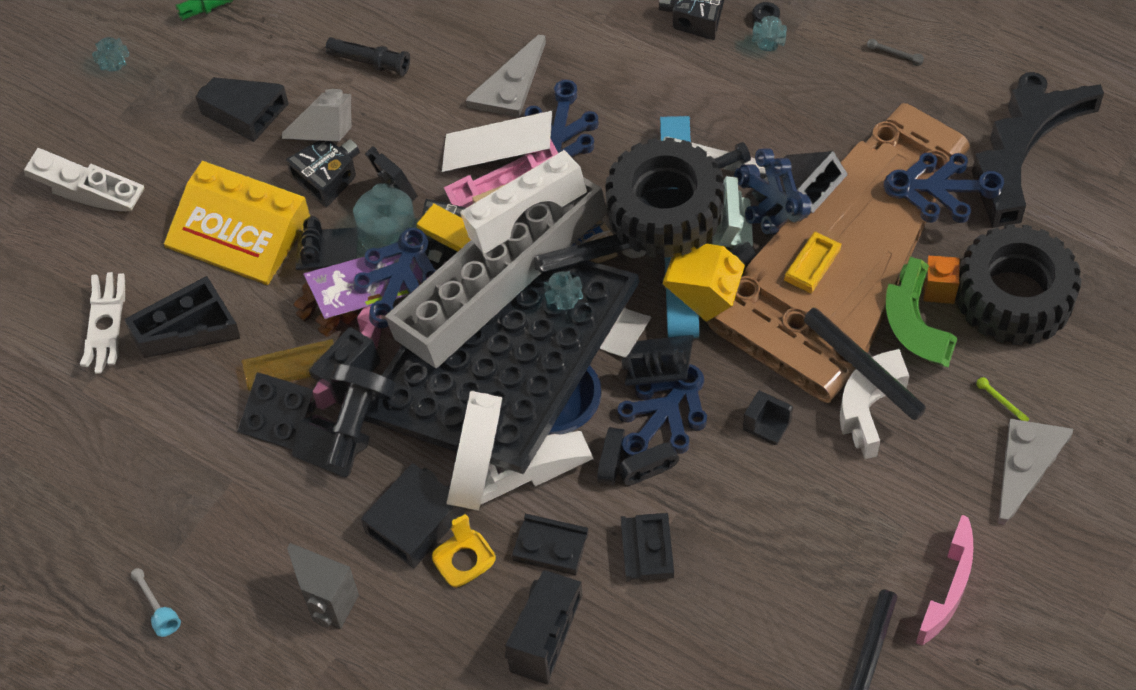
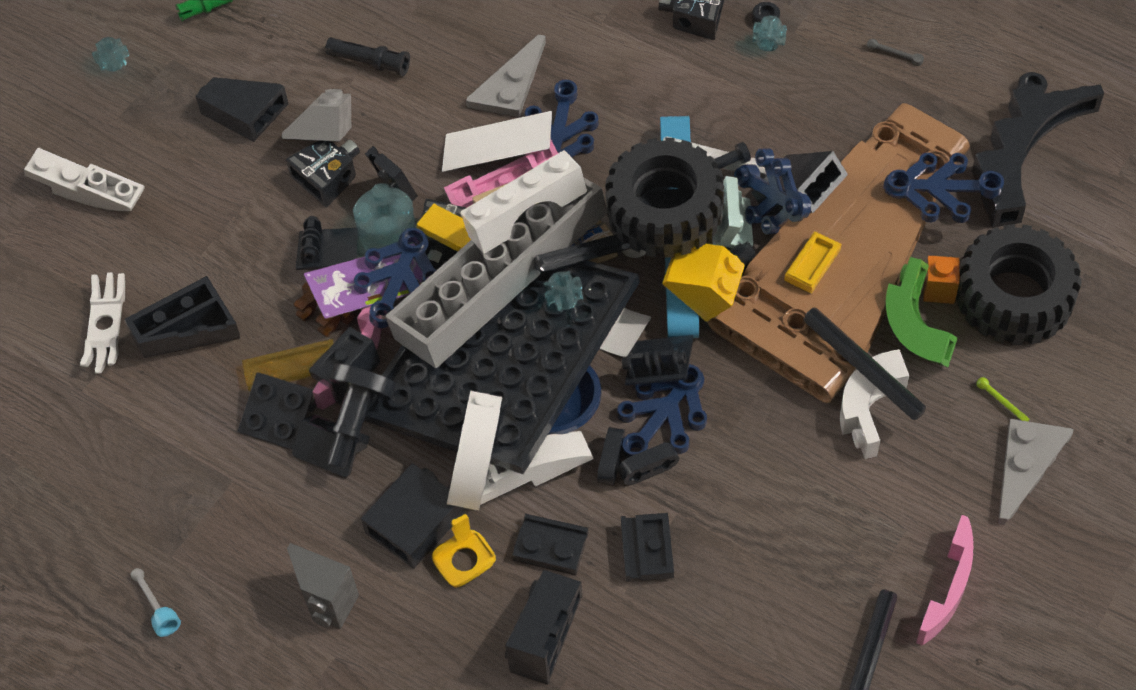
yellow slope [164,161,310,285] -> none
black panel [743,390,793,445] -> none

